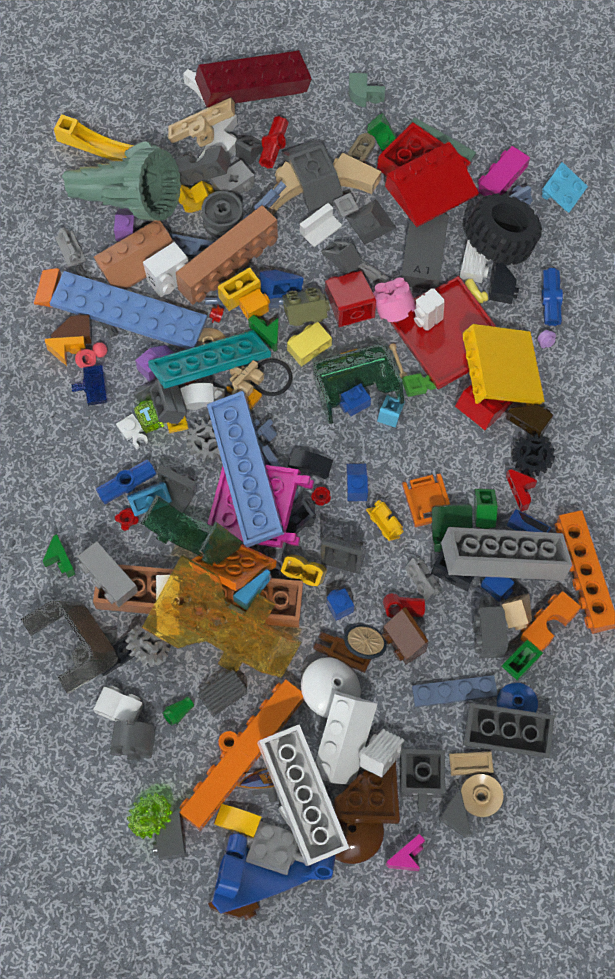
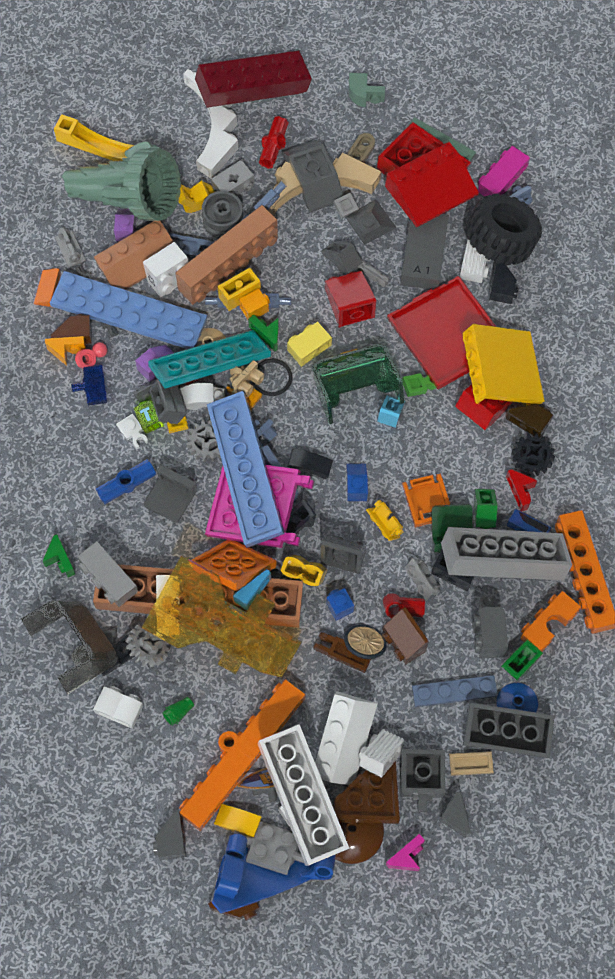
dark grey brick [110,721,155,761] -> none
red plate [115,508,139,531] -> none
dark azure slope [127,482,172,516] -> none
clear neon green gear [127,792,173,839] -> none
clear green windscreen [140,495,243,566] -> none
tan plate [168,98,235,147] -> none
dark grey arch [175,146,231,186] -> none
dark grey brick [198,670,247,717] -> none
red plate [209,305,224,323] -> none
dark grey slope [235,136,263,165] -> none
blue slope [259,270,304,299] -> none
olive brick [282,287,330,326] -> none
white panel [300,203,342,247] -> none
white dish [301,657,361,718] -> none
red plate [311,487,331,506] -> none
blue brick [339,384,371,417] -> none
green slope [367,113,397,151] -> none
bright pink brick [373,277,416,322] -> none
tan hinge [389,343,407,379] -> none
white brick [414,289,444,331] -> none
tan dish [461,774,503,817] -> none
light yellow arm [465,279,488,304] -> none
blue brick [481,577,514,602] -> none
tan slope [502,593,532,630] -> none
lavender plate [538,330,556,348] -> none
blue piece [541,268,563,326] -> none
medium azure hinge [542,162,588,213] -> none

